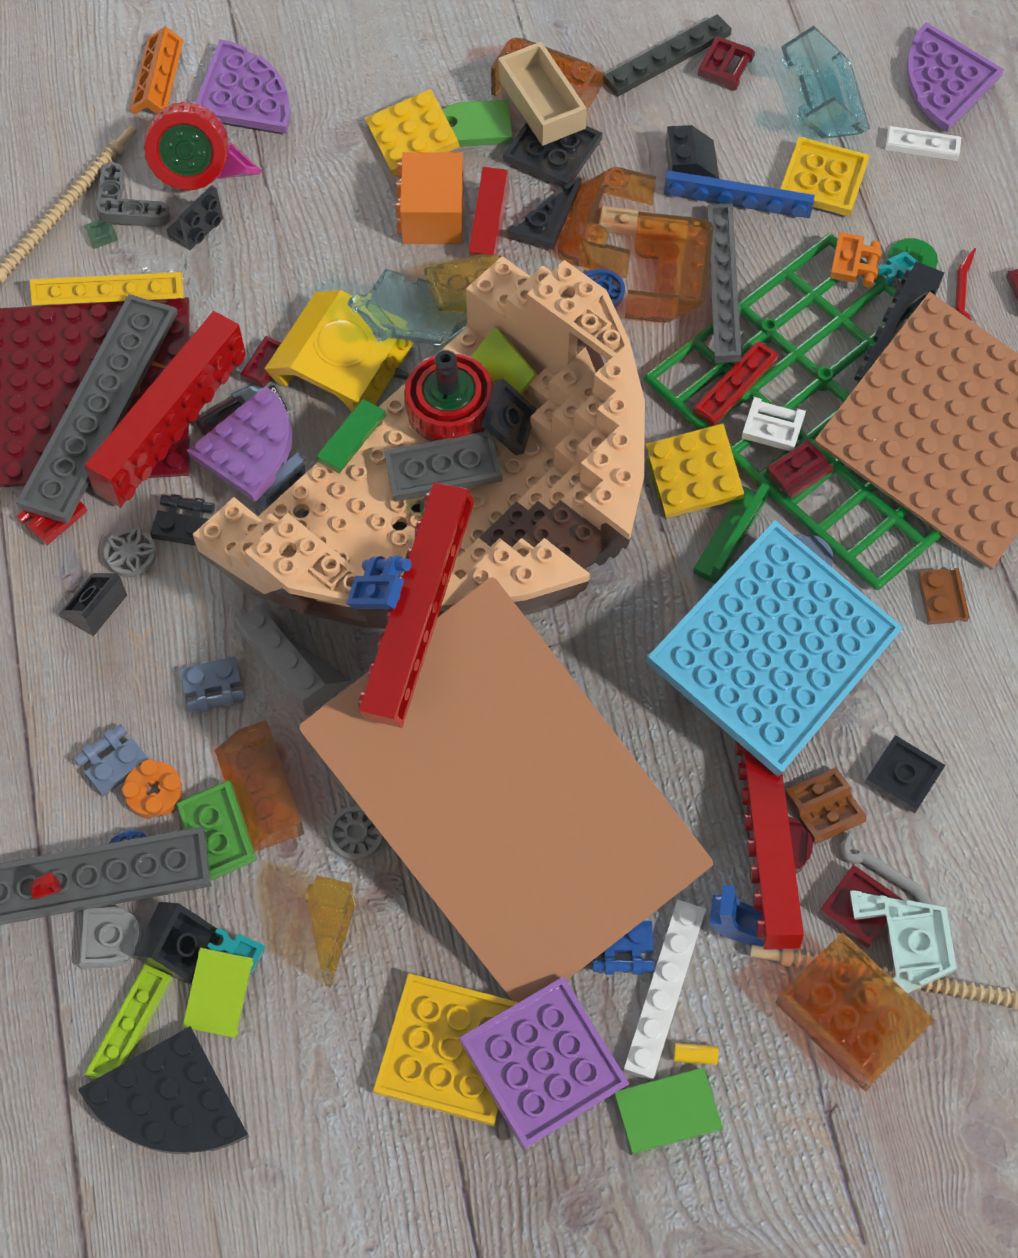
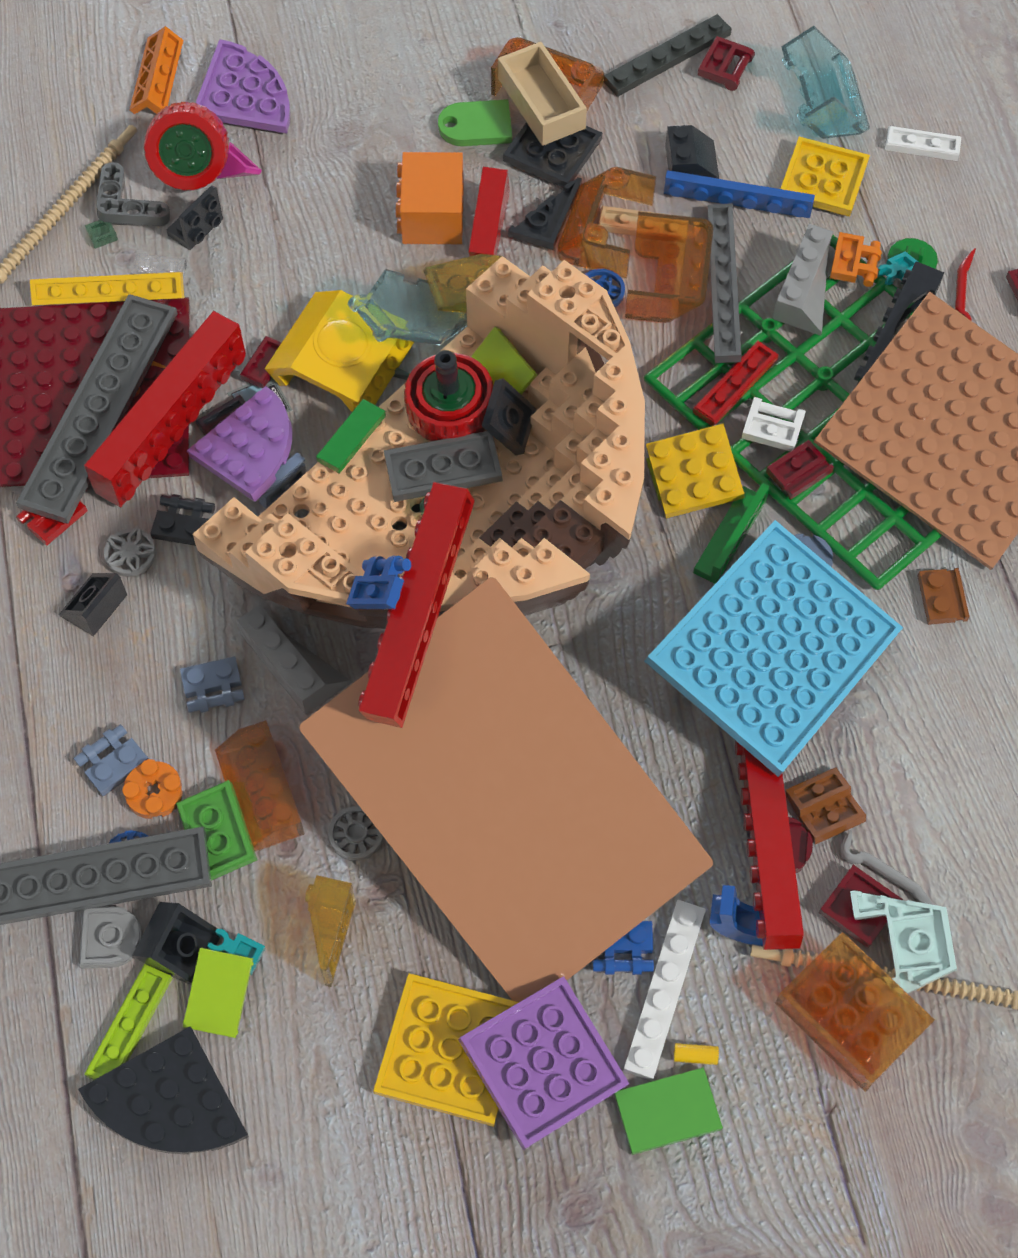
red tile [29,872,62,900] -> none
yellow plate [365,89,460,176] -> none
black plate [865,735,946,814] -> none
medium lavender plate [906,22,1004,132] -> none
none -> light grey wedge [772,223,833,335]

